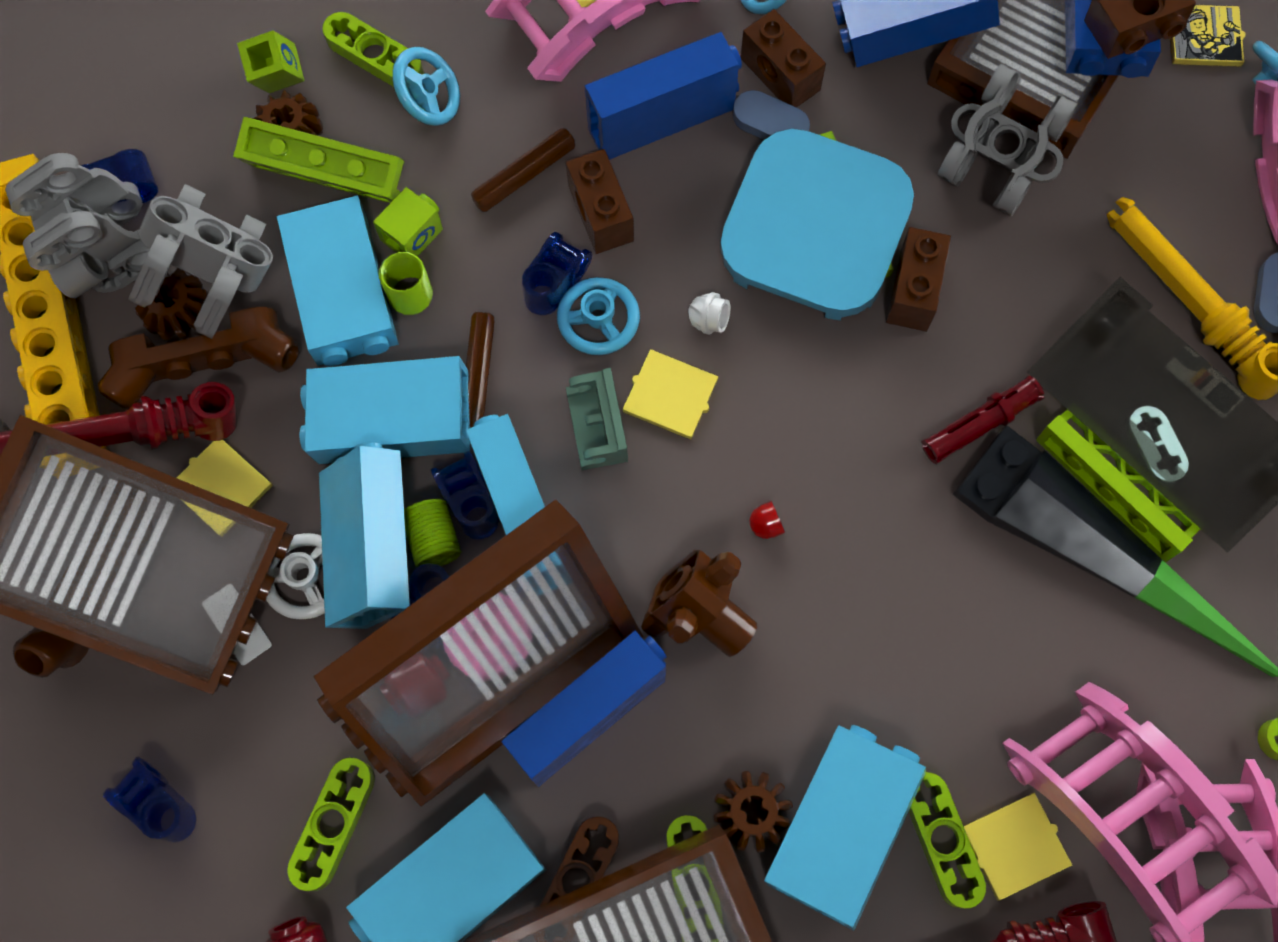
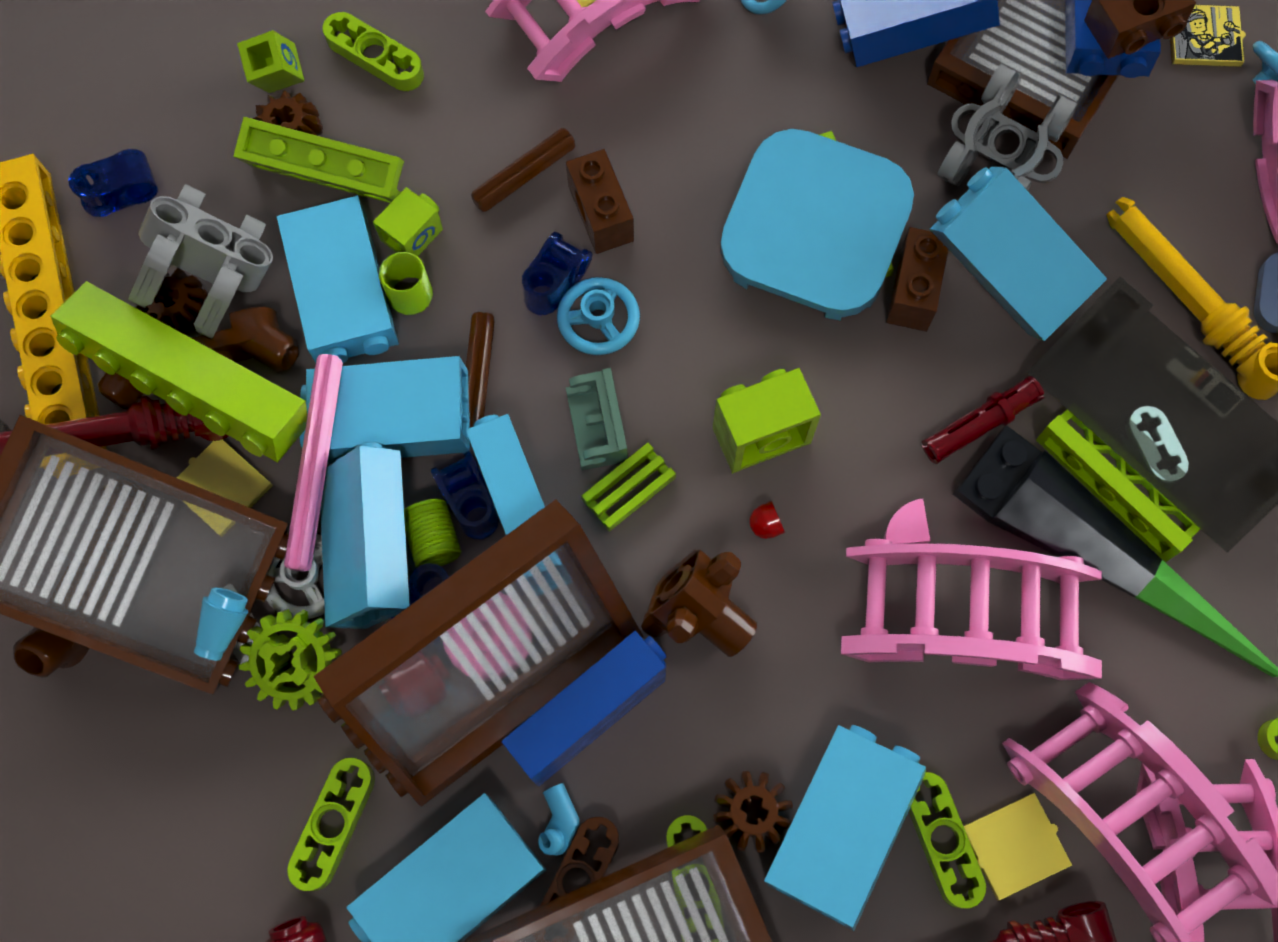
light grey piece [5,153,150,299] -> none
clear blue piece [103,757,197,843] -> none
medium azure piece [392,47,460,126] -> none
blue brick [585,32,742,160] -> none
light yellow piece [623,349,718,440] -> none
white plate [688,292,731,335] -> none
sand blue tile [733,90,810,140] -> none
reddish brown brick [740,9,826,107] -> none
none -> lime brick [50,281,308,463]
none -> medium azure cone [194,587,249,661]
none -> lime gear [239,609,342,711]
none -> bright pink axle [284,354,343,572]
none -> medium azure arm [538,783,580,856]
none -> lime tile [581,443,676,532]
none -> lime brick [713,368,821,474]
none -> bright pink fence [841,539,1102,680]
none -> bright pink tile [884,499,930,544]
none -> medium azure brick [930,166,1107,341]

